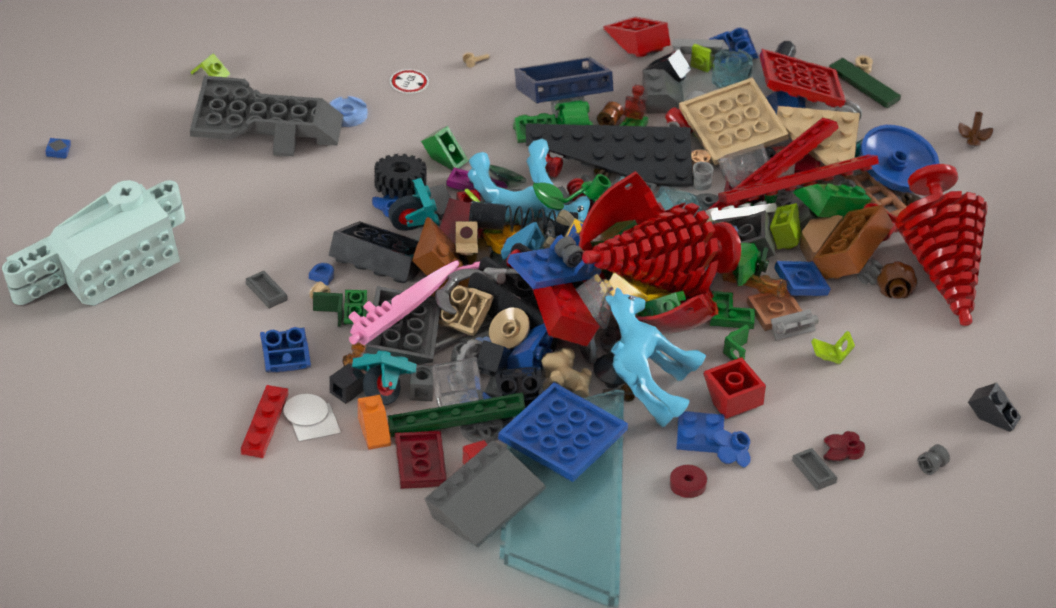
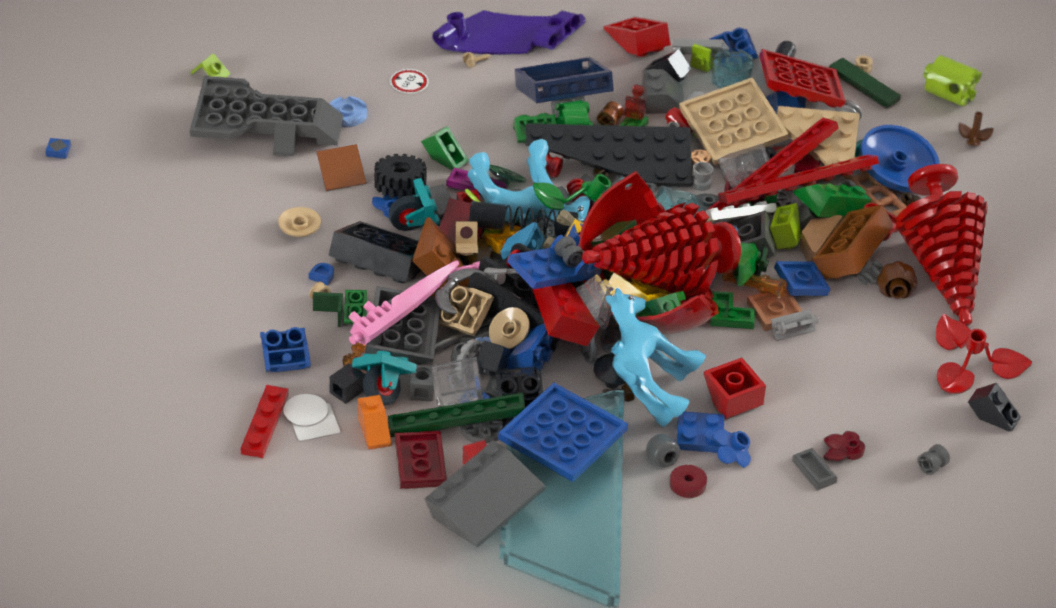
light aqua piece [2,180,186,306] -> none
dark grey tile [246,271,288,308] -> none
tan animal [541,348,592,400] -> none
green bracket [723,325,749,361] -> none
lime bracket [811,331,855,364] -> none
none -> tan dish [278,207,321,237]
none -> dark orange piece [316,144,367,191]
none -> dark purple panel [432,10,586,55]
none -> dark grey head [646,433,680,468]
none -> lime cylinder [923,55,982,107]
none -> red plant [935,314,1032,394]

